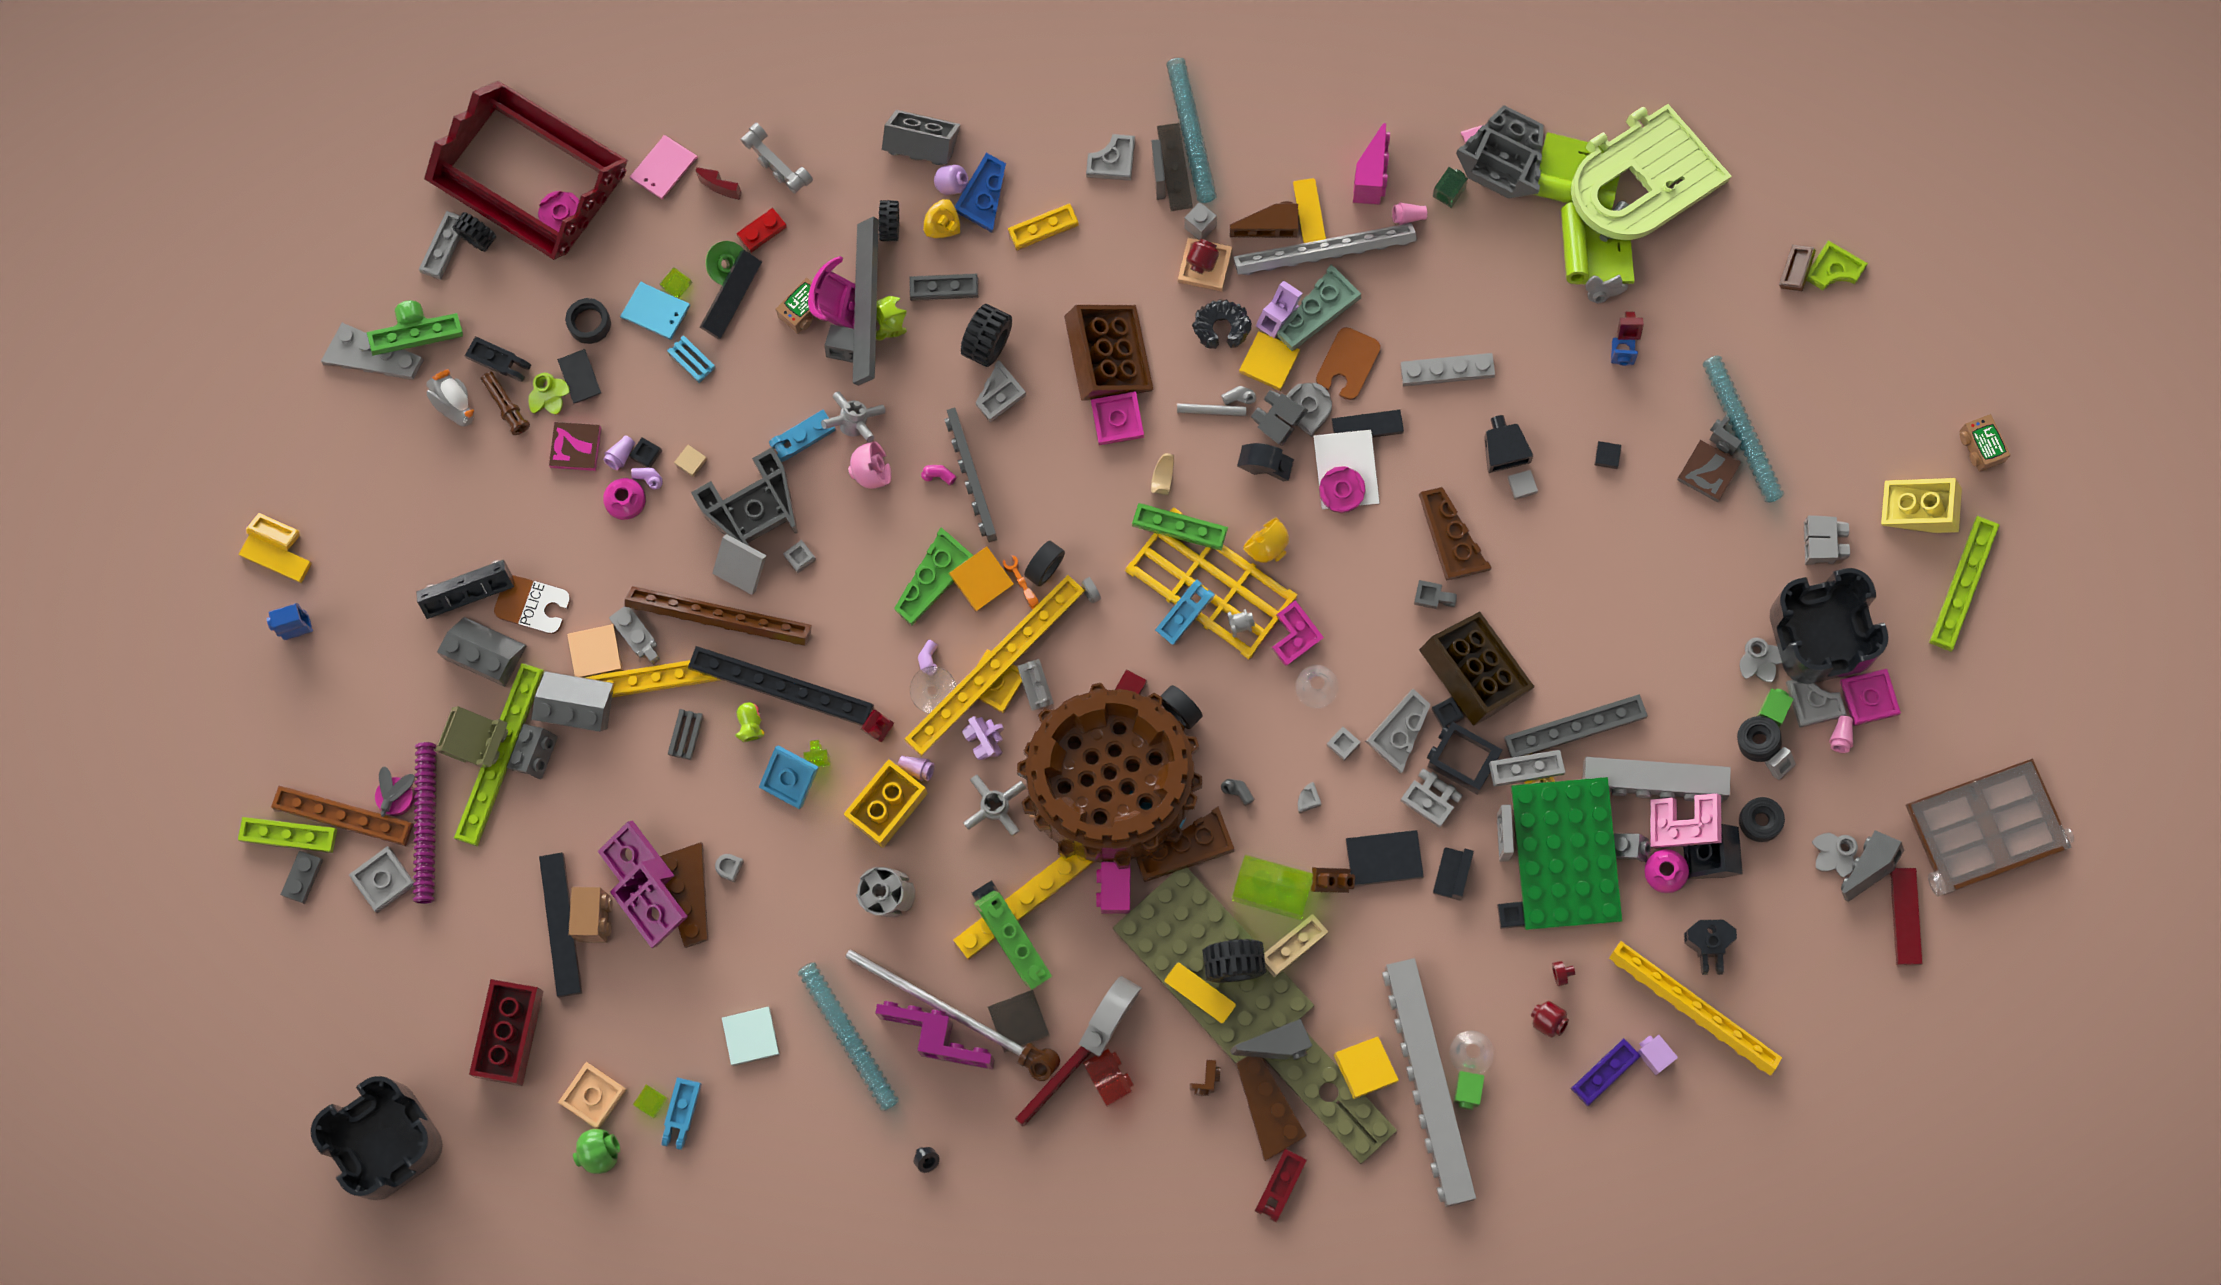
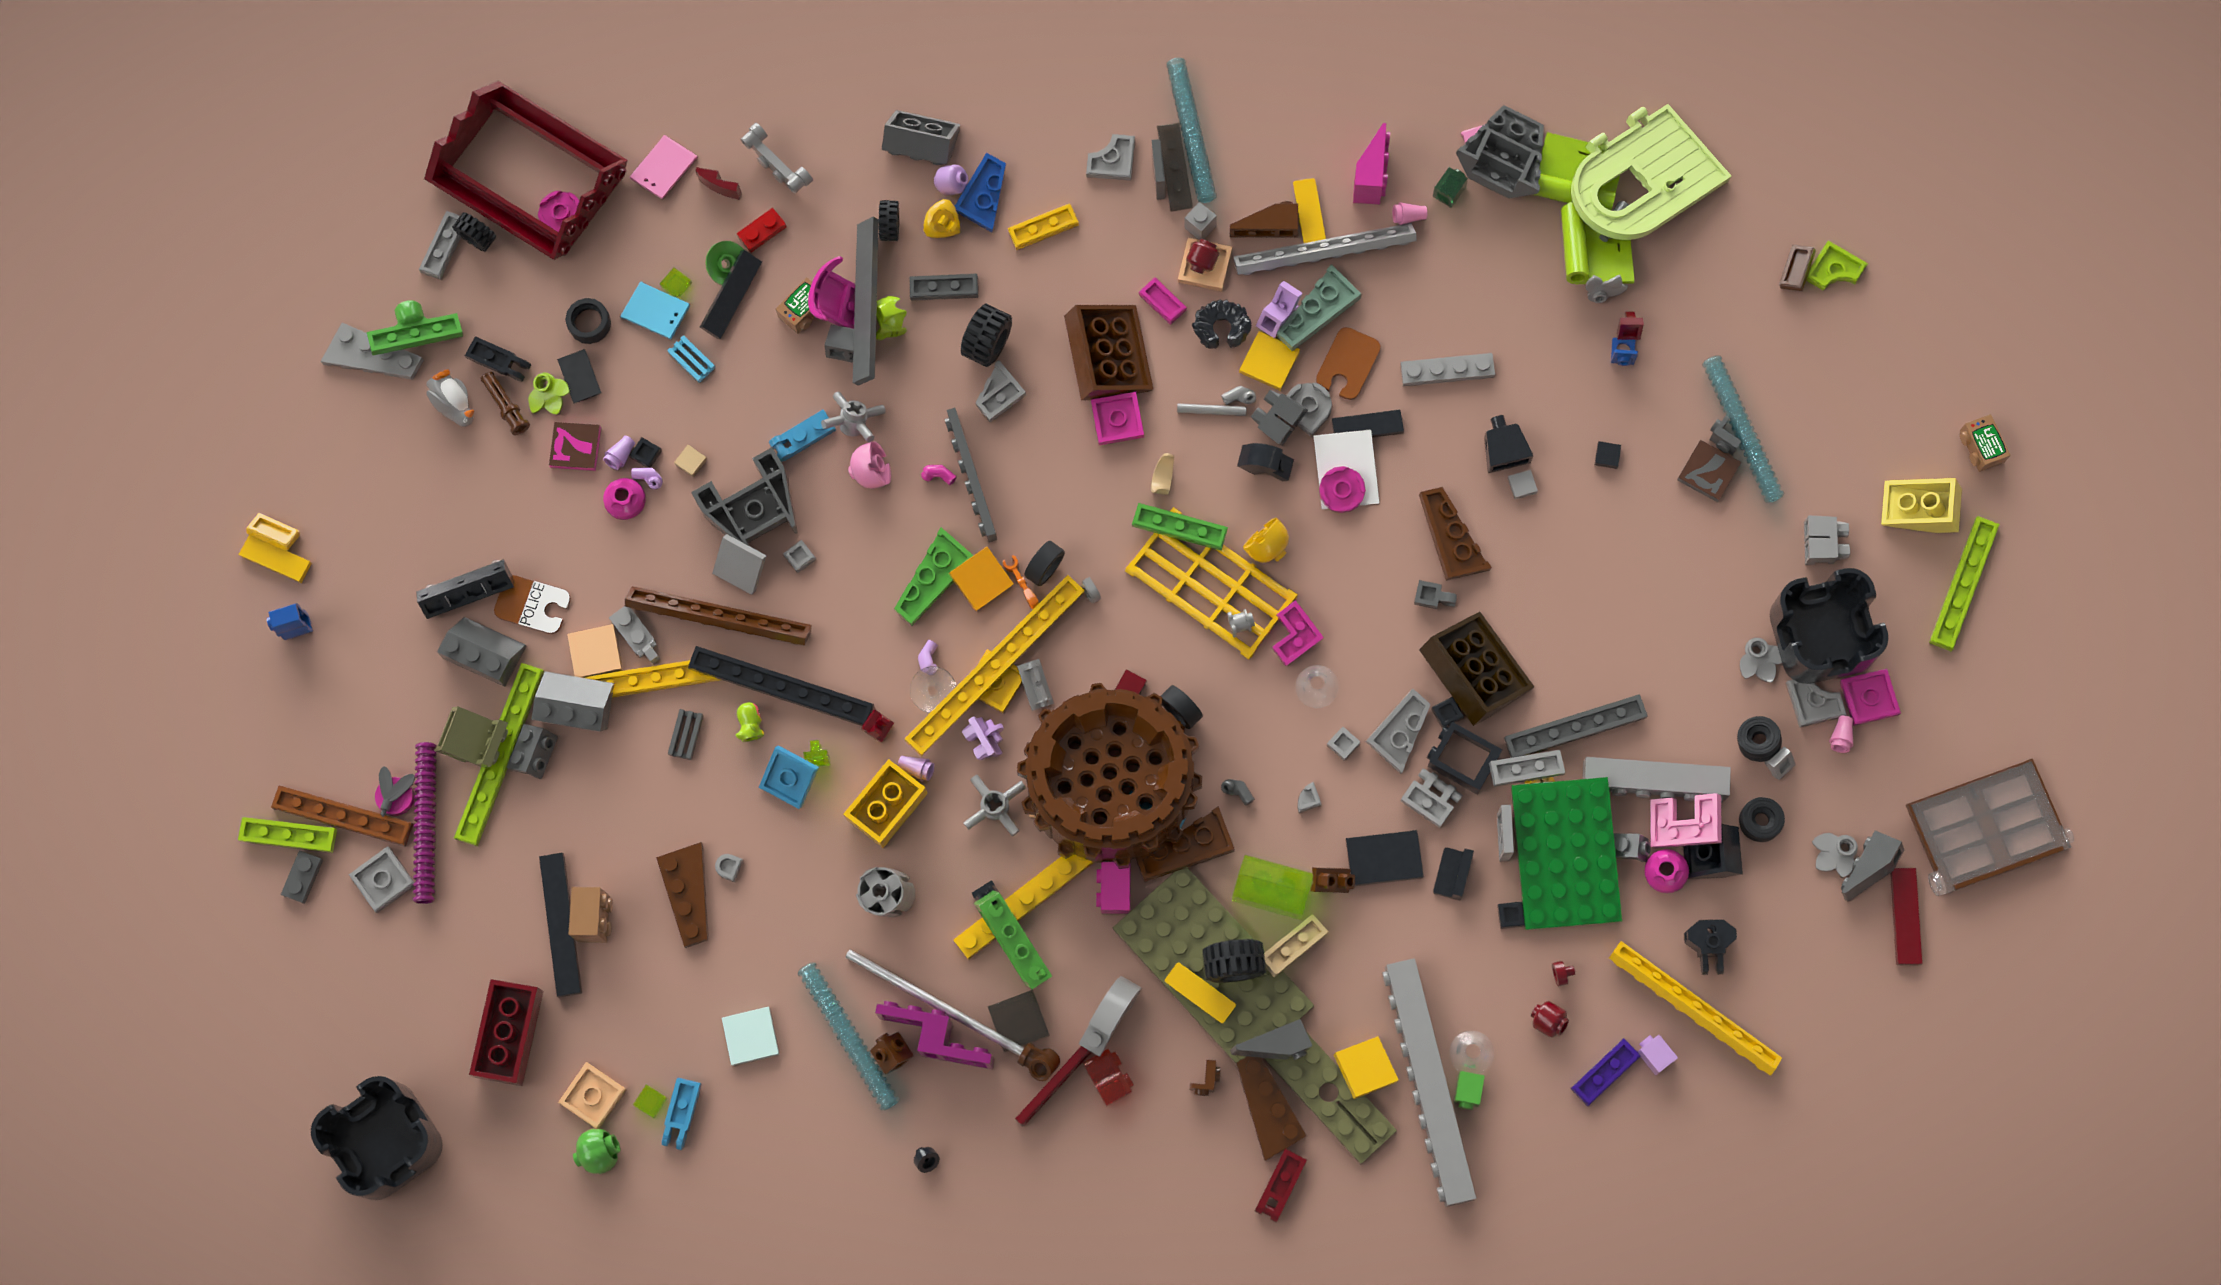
magenta bracket [597,820,687,948] -> none
dark azure plate [1155,579,1215,645] -> none
bright green brick [1757,689,1794,727] -> none
none -> reddish brown brick [870,1032,914,1075]
none -> dark pink tile [1139,277,1187,325]

